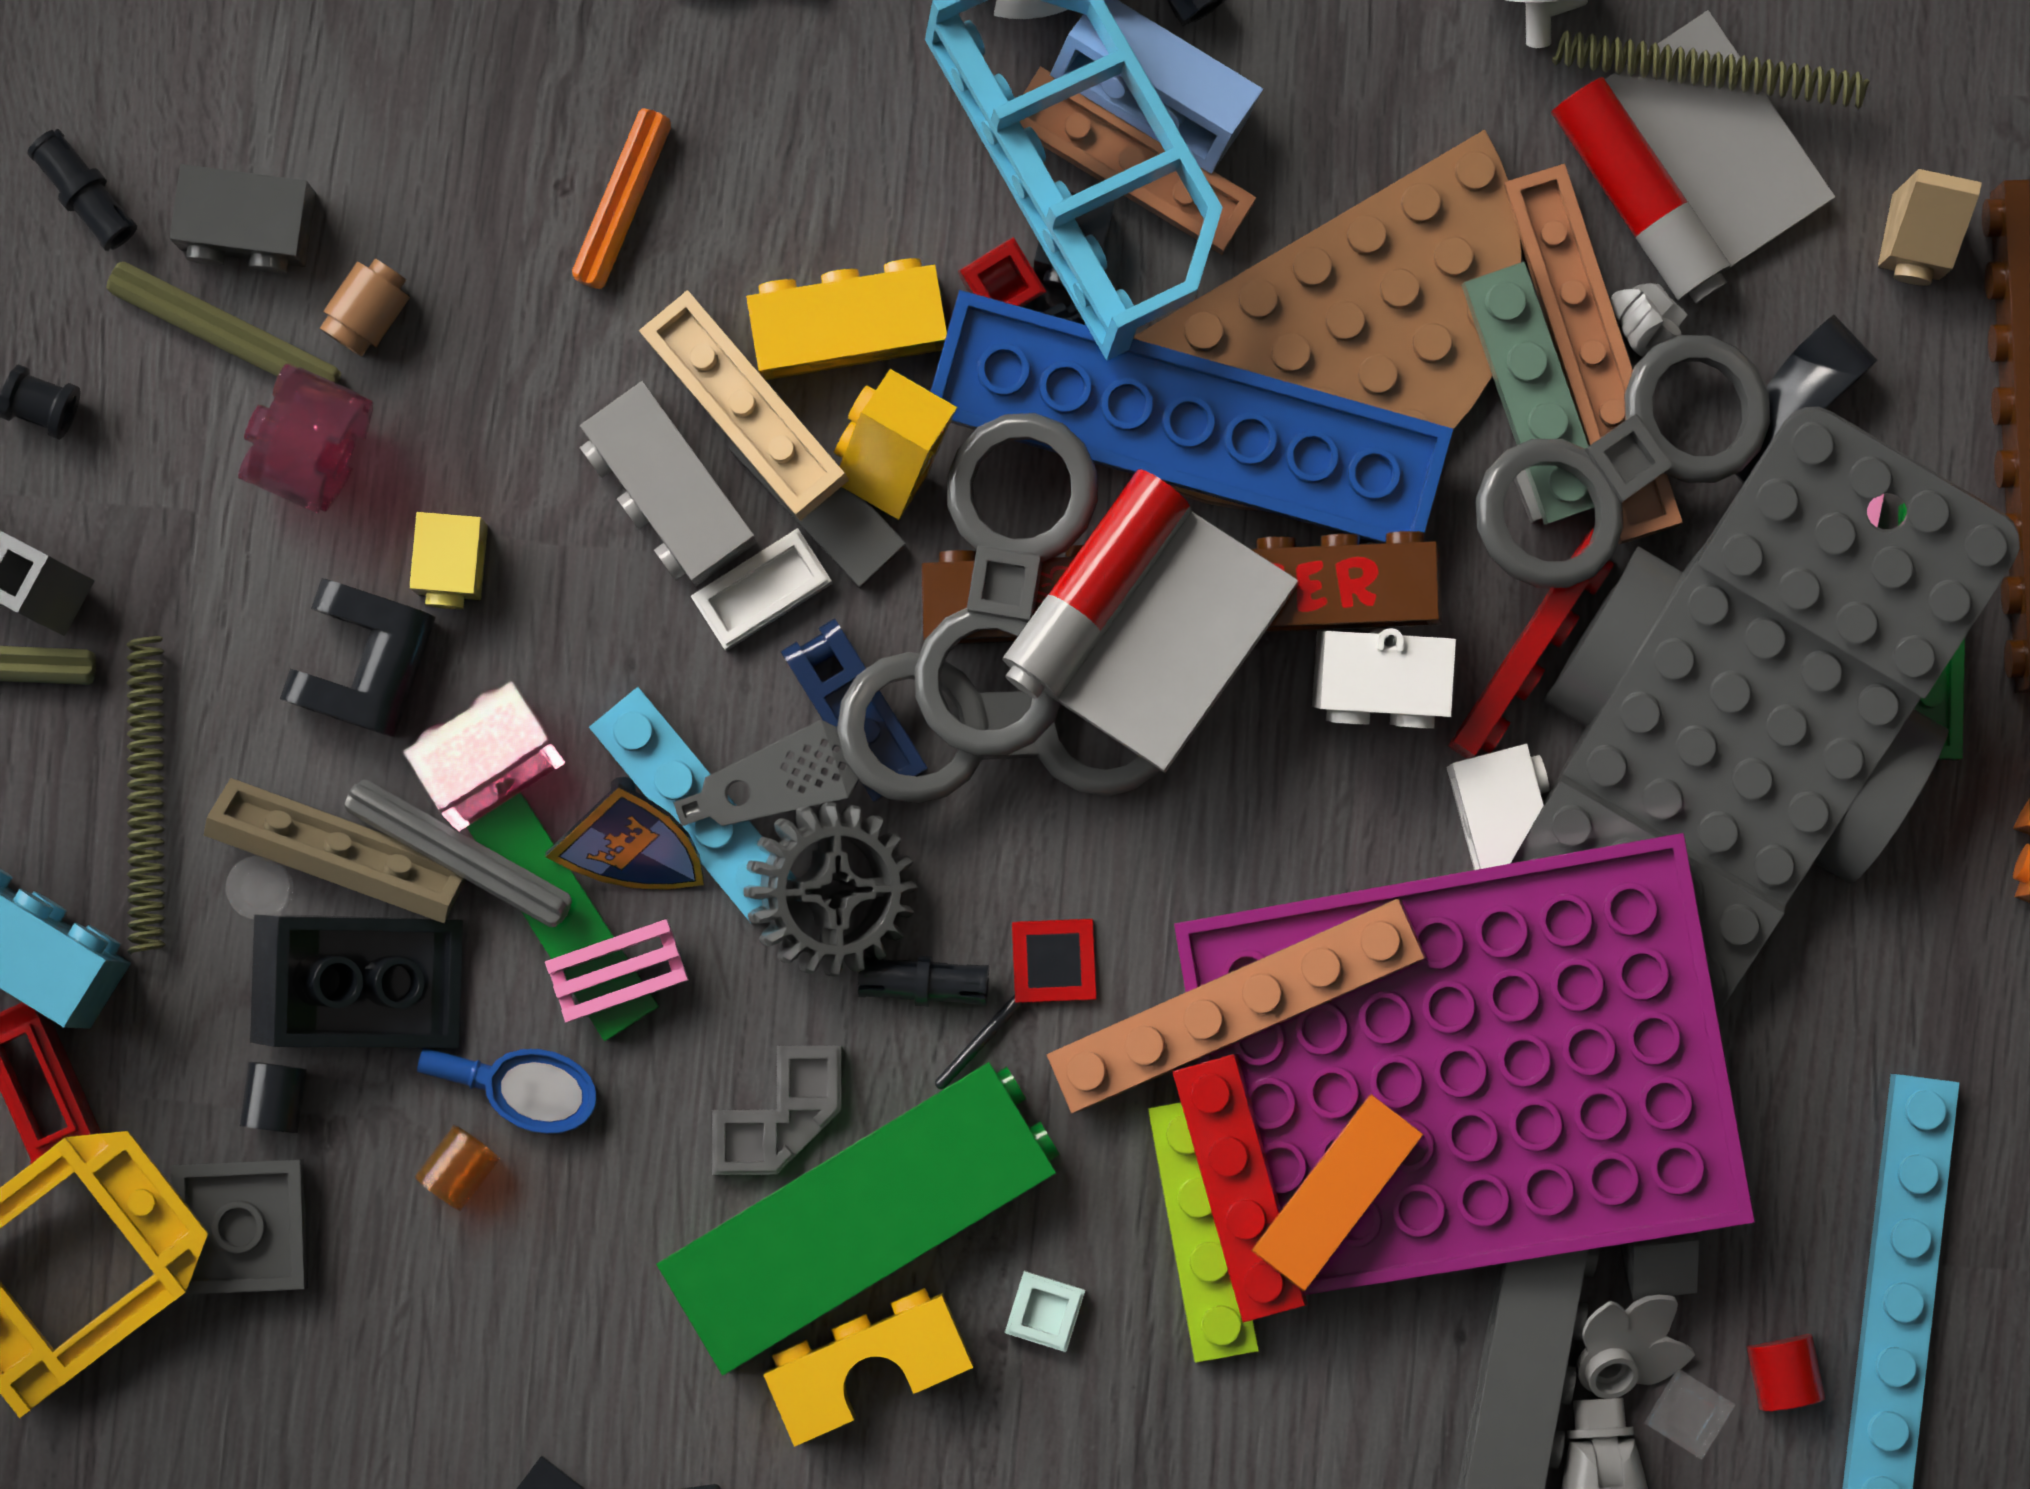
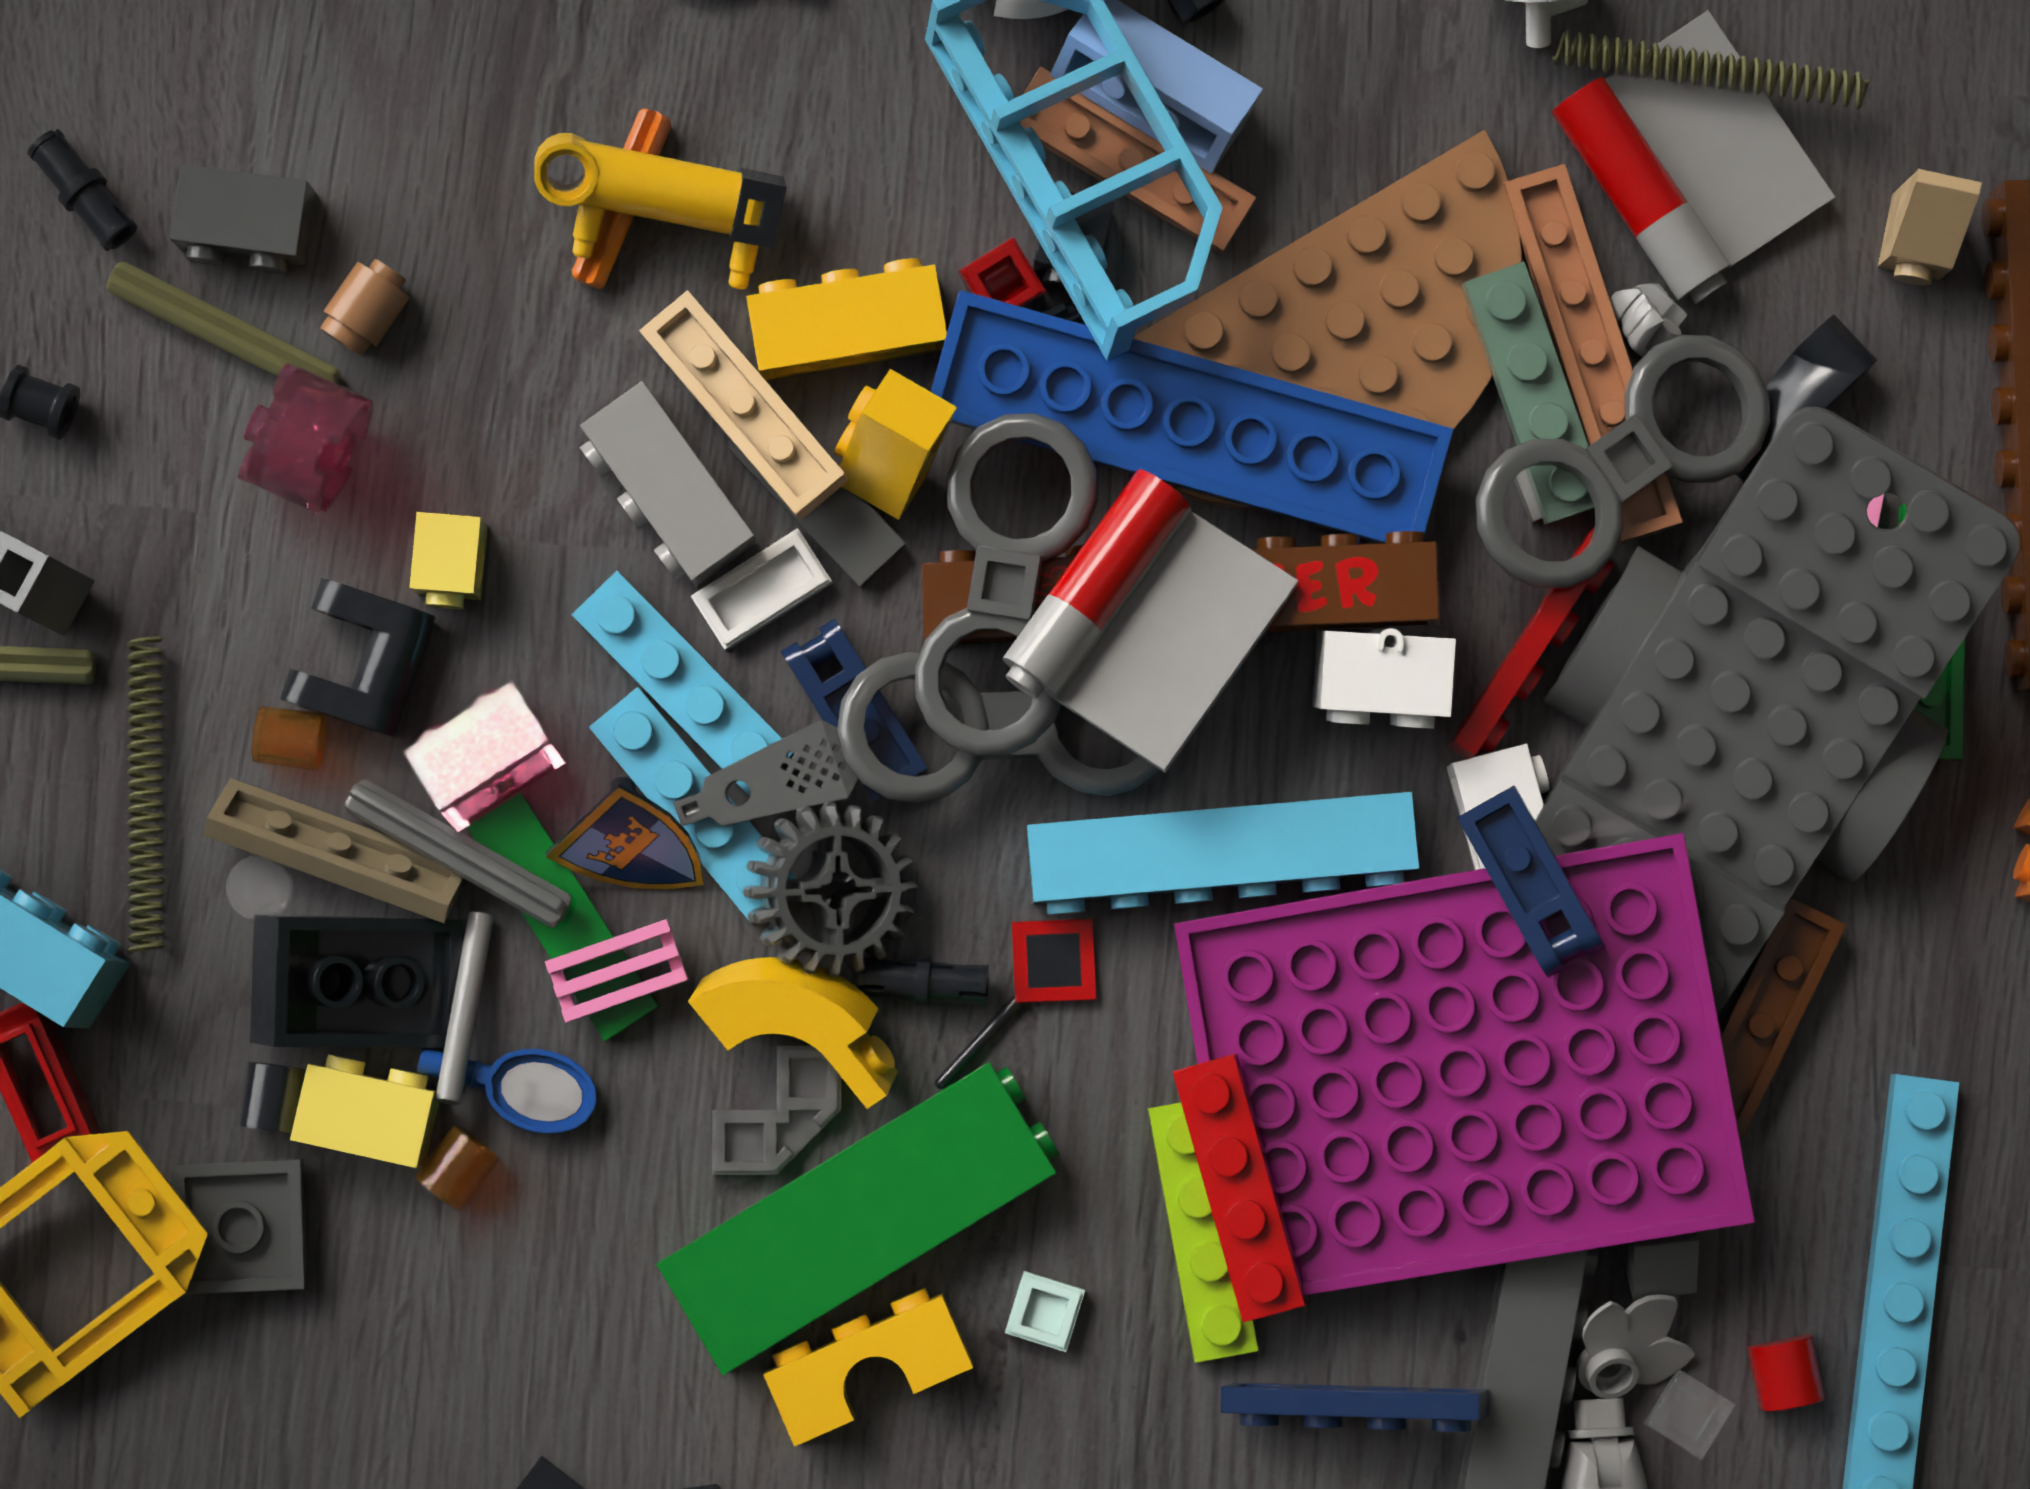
nougat plate [1046,898,1427,1114] -> none
orange tile [1251,1094,1423,1291] -> none
none -> clear orange beam [252,705,327,771]
none -> light yellow brick [290,1054,439,1168]
none -> light grey bar [435,912,494,1105]
none -> yellow piece [534,133,787,290]
none -> medium azure plate [571,571,794,797]
none -> yellow arch [688,957,898,1109]
none -> medium azure brick [1027,792,1419,915]
none -> dark blue plate [1221,1382,1489,1432]
none -> dark blue plate [1457,785,1605,978]
none -> reddish brown plate [1720,897,1847,1142]

